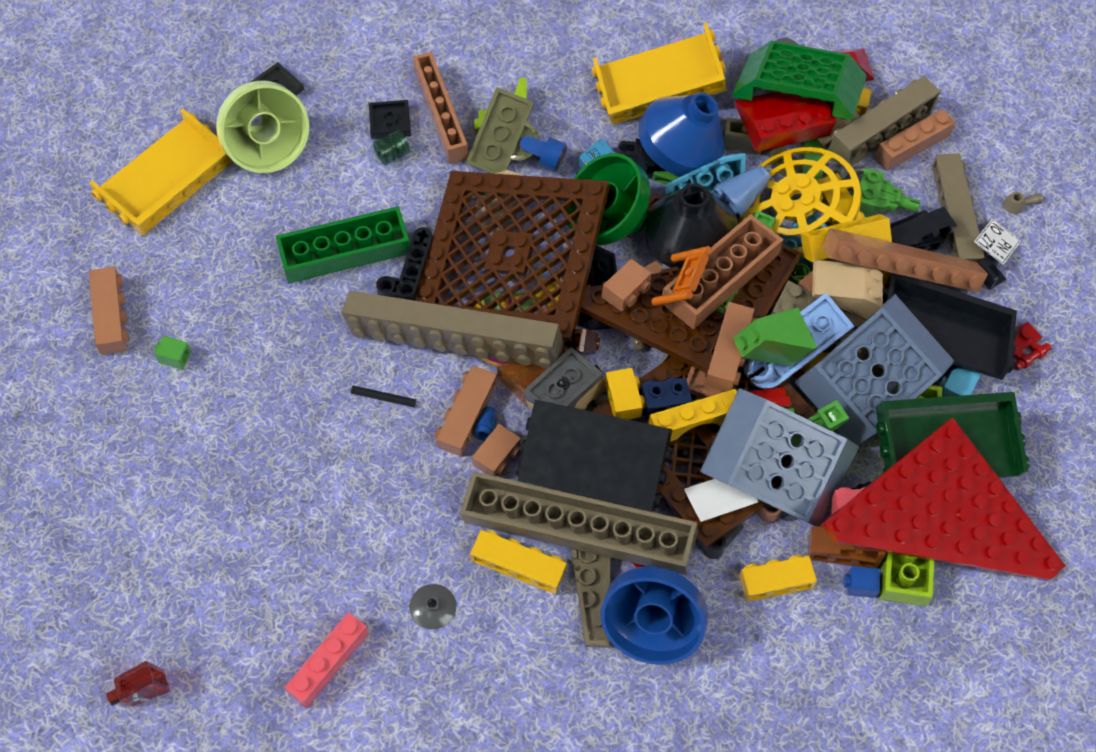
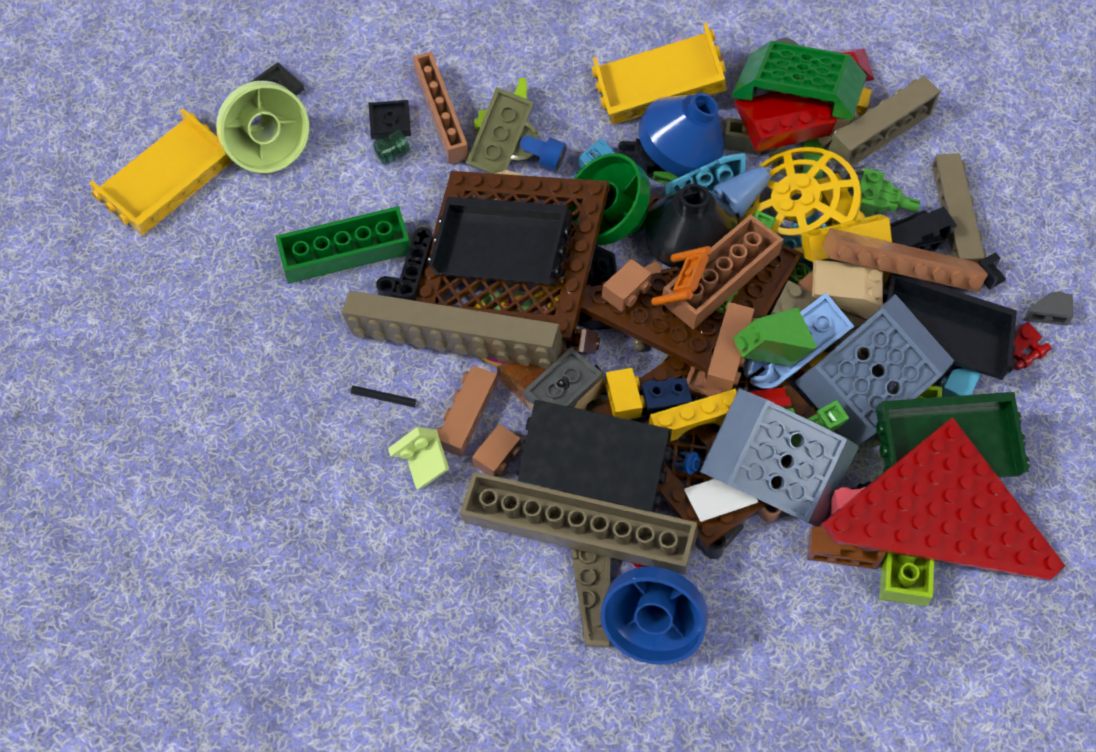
nougat brick [89,266,130,355] -> none
clear red torso [106,661,170,707] -> none
bright green brick [154,335,192,370] -> none
coral brick [285,612,369,708] -> none
dark grey dish [409,584,456,629] -> none
yellow brick [470,530,567,595] -> none
blue cone [474,407,496,441] -> none
yellow brick [739,555,817,602] -> none
blue brick [843,566,880,598] -> none
nougat brick [875,109,956,171] -> none
white sticker [974,219,1021,265] -> none
dark tan bar [1003,192,1043,214] -> none
none -> yellowish green bracket [388,427,449,489]
none -> black panel [428,197,573,286]
none -> blue plate [675,452,700,475]
none -> dark grey slope [1024,291,1073,326]

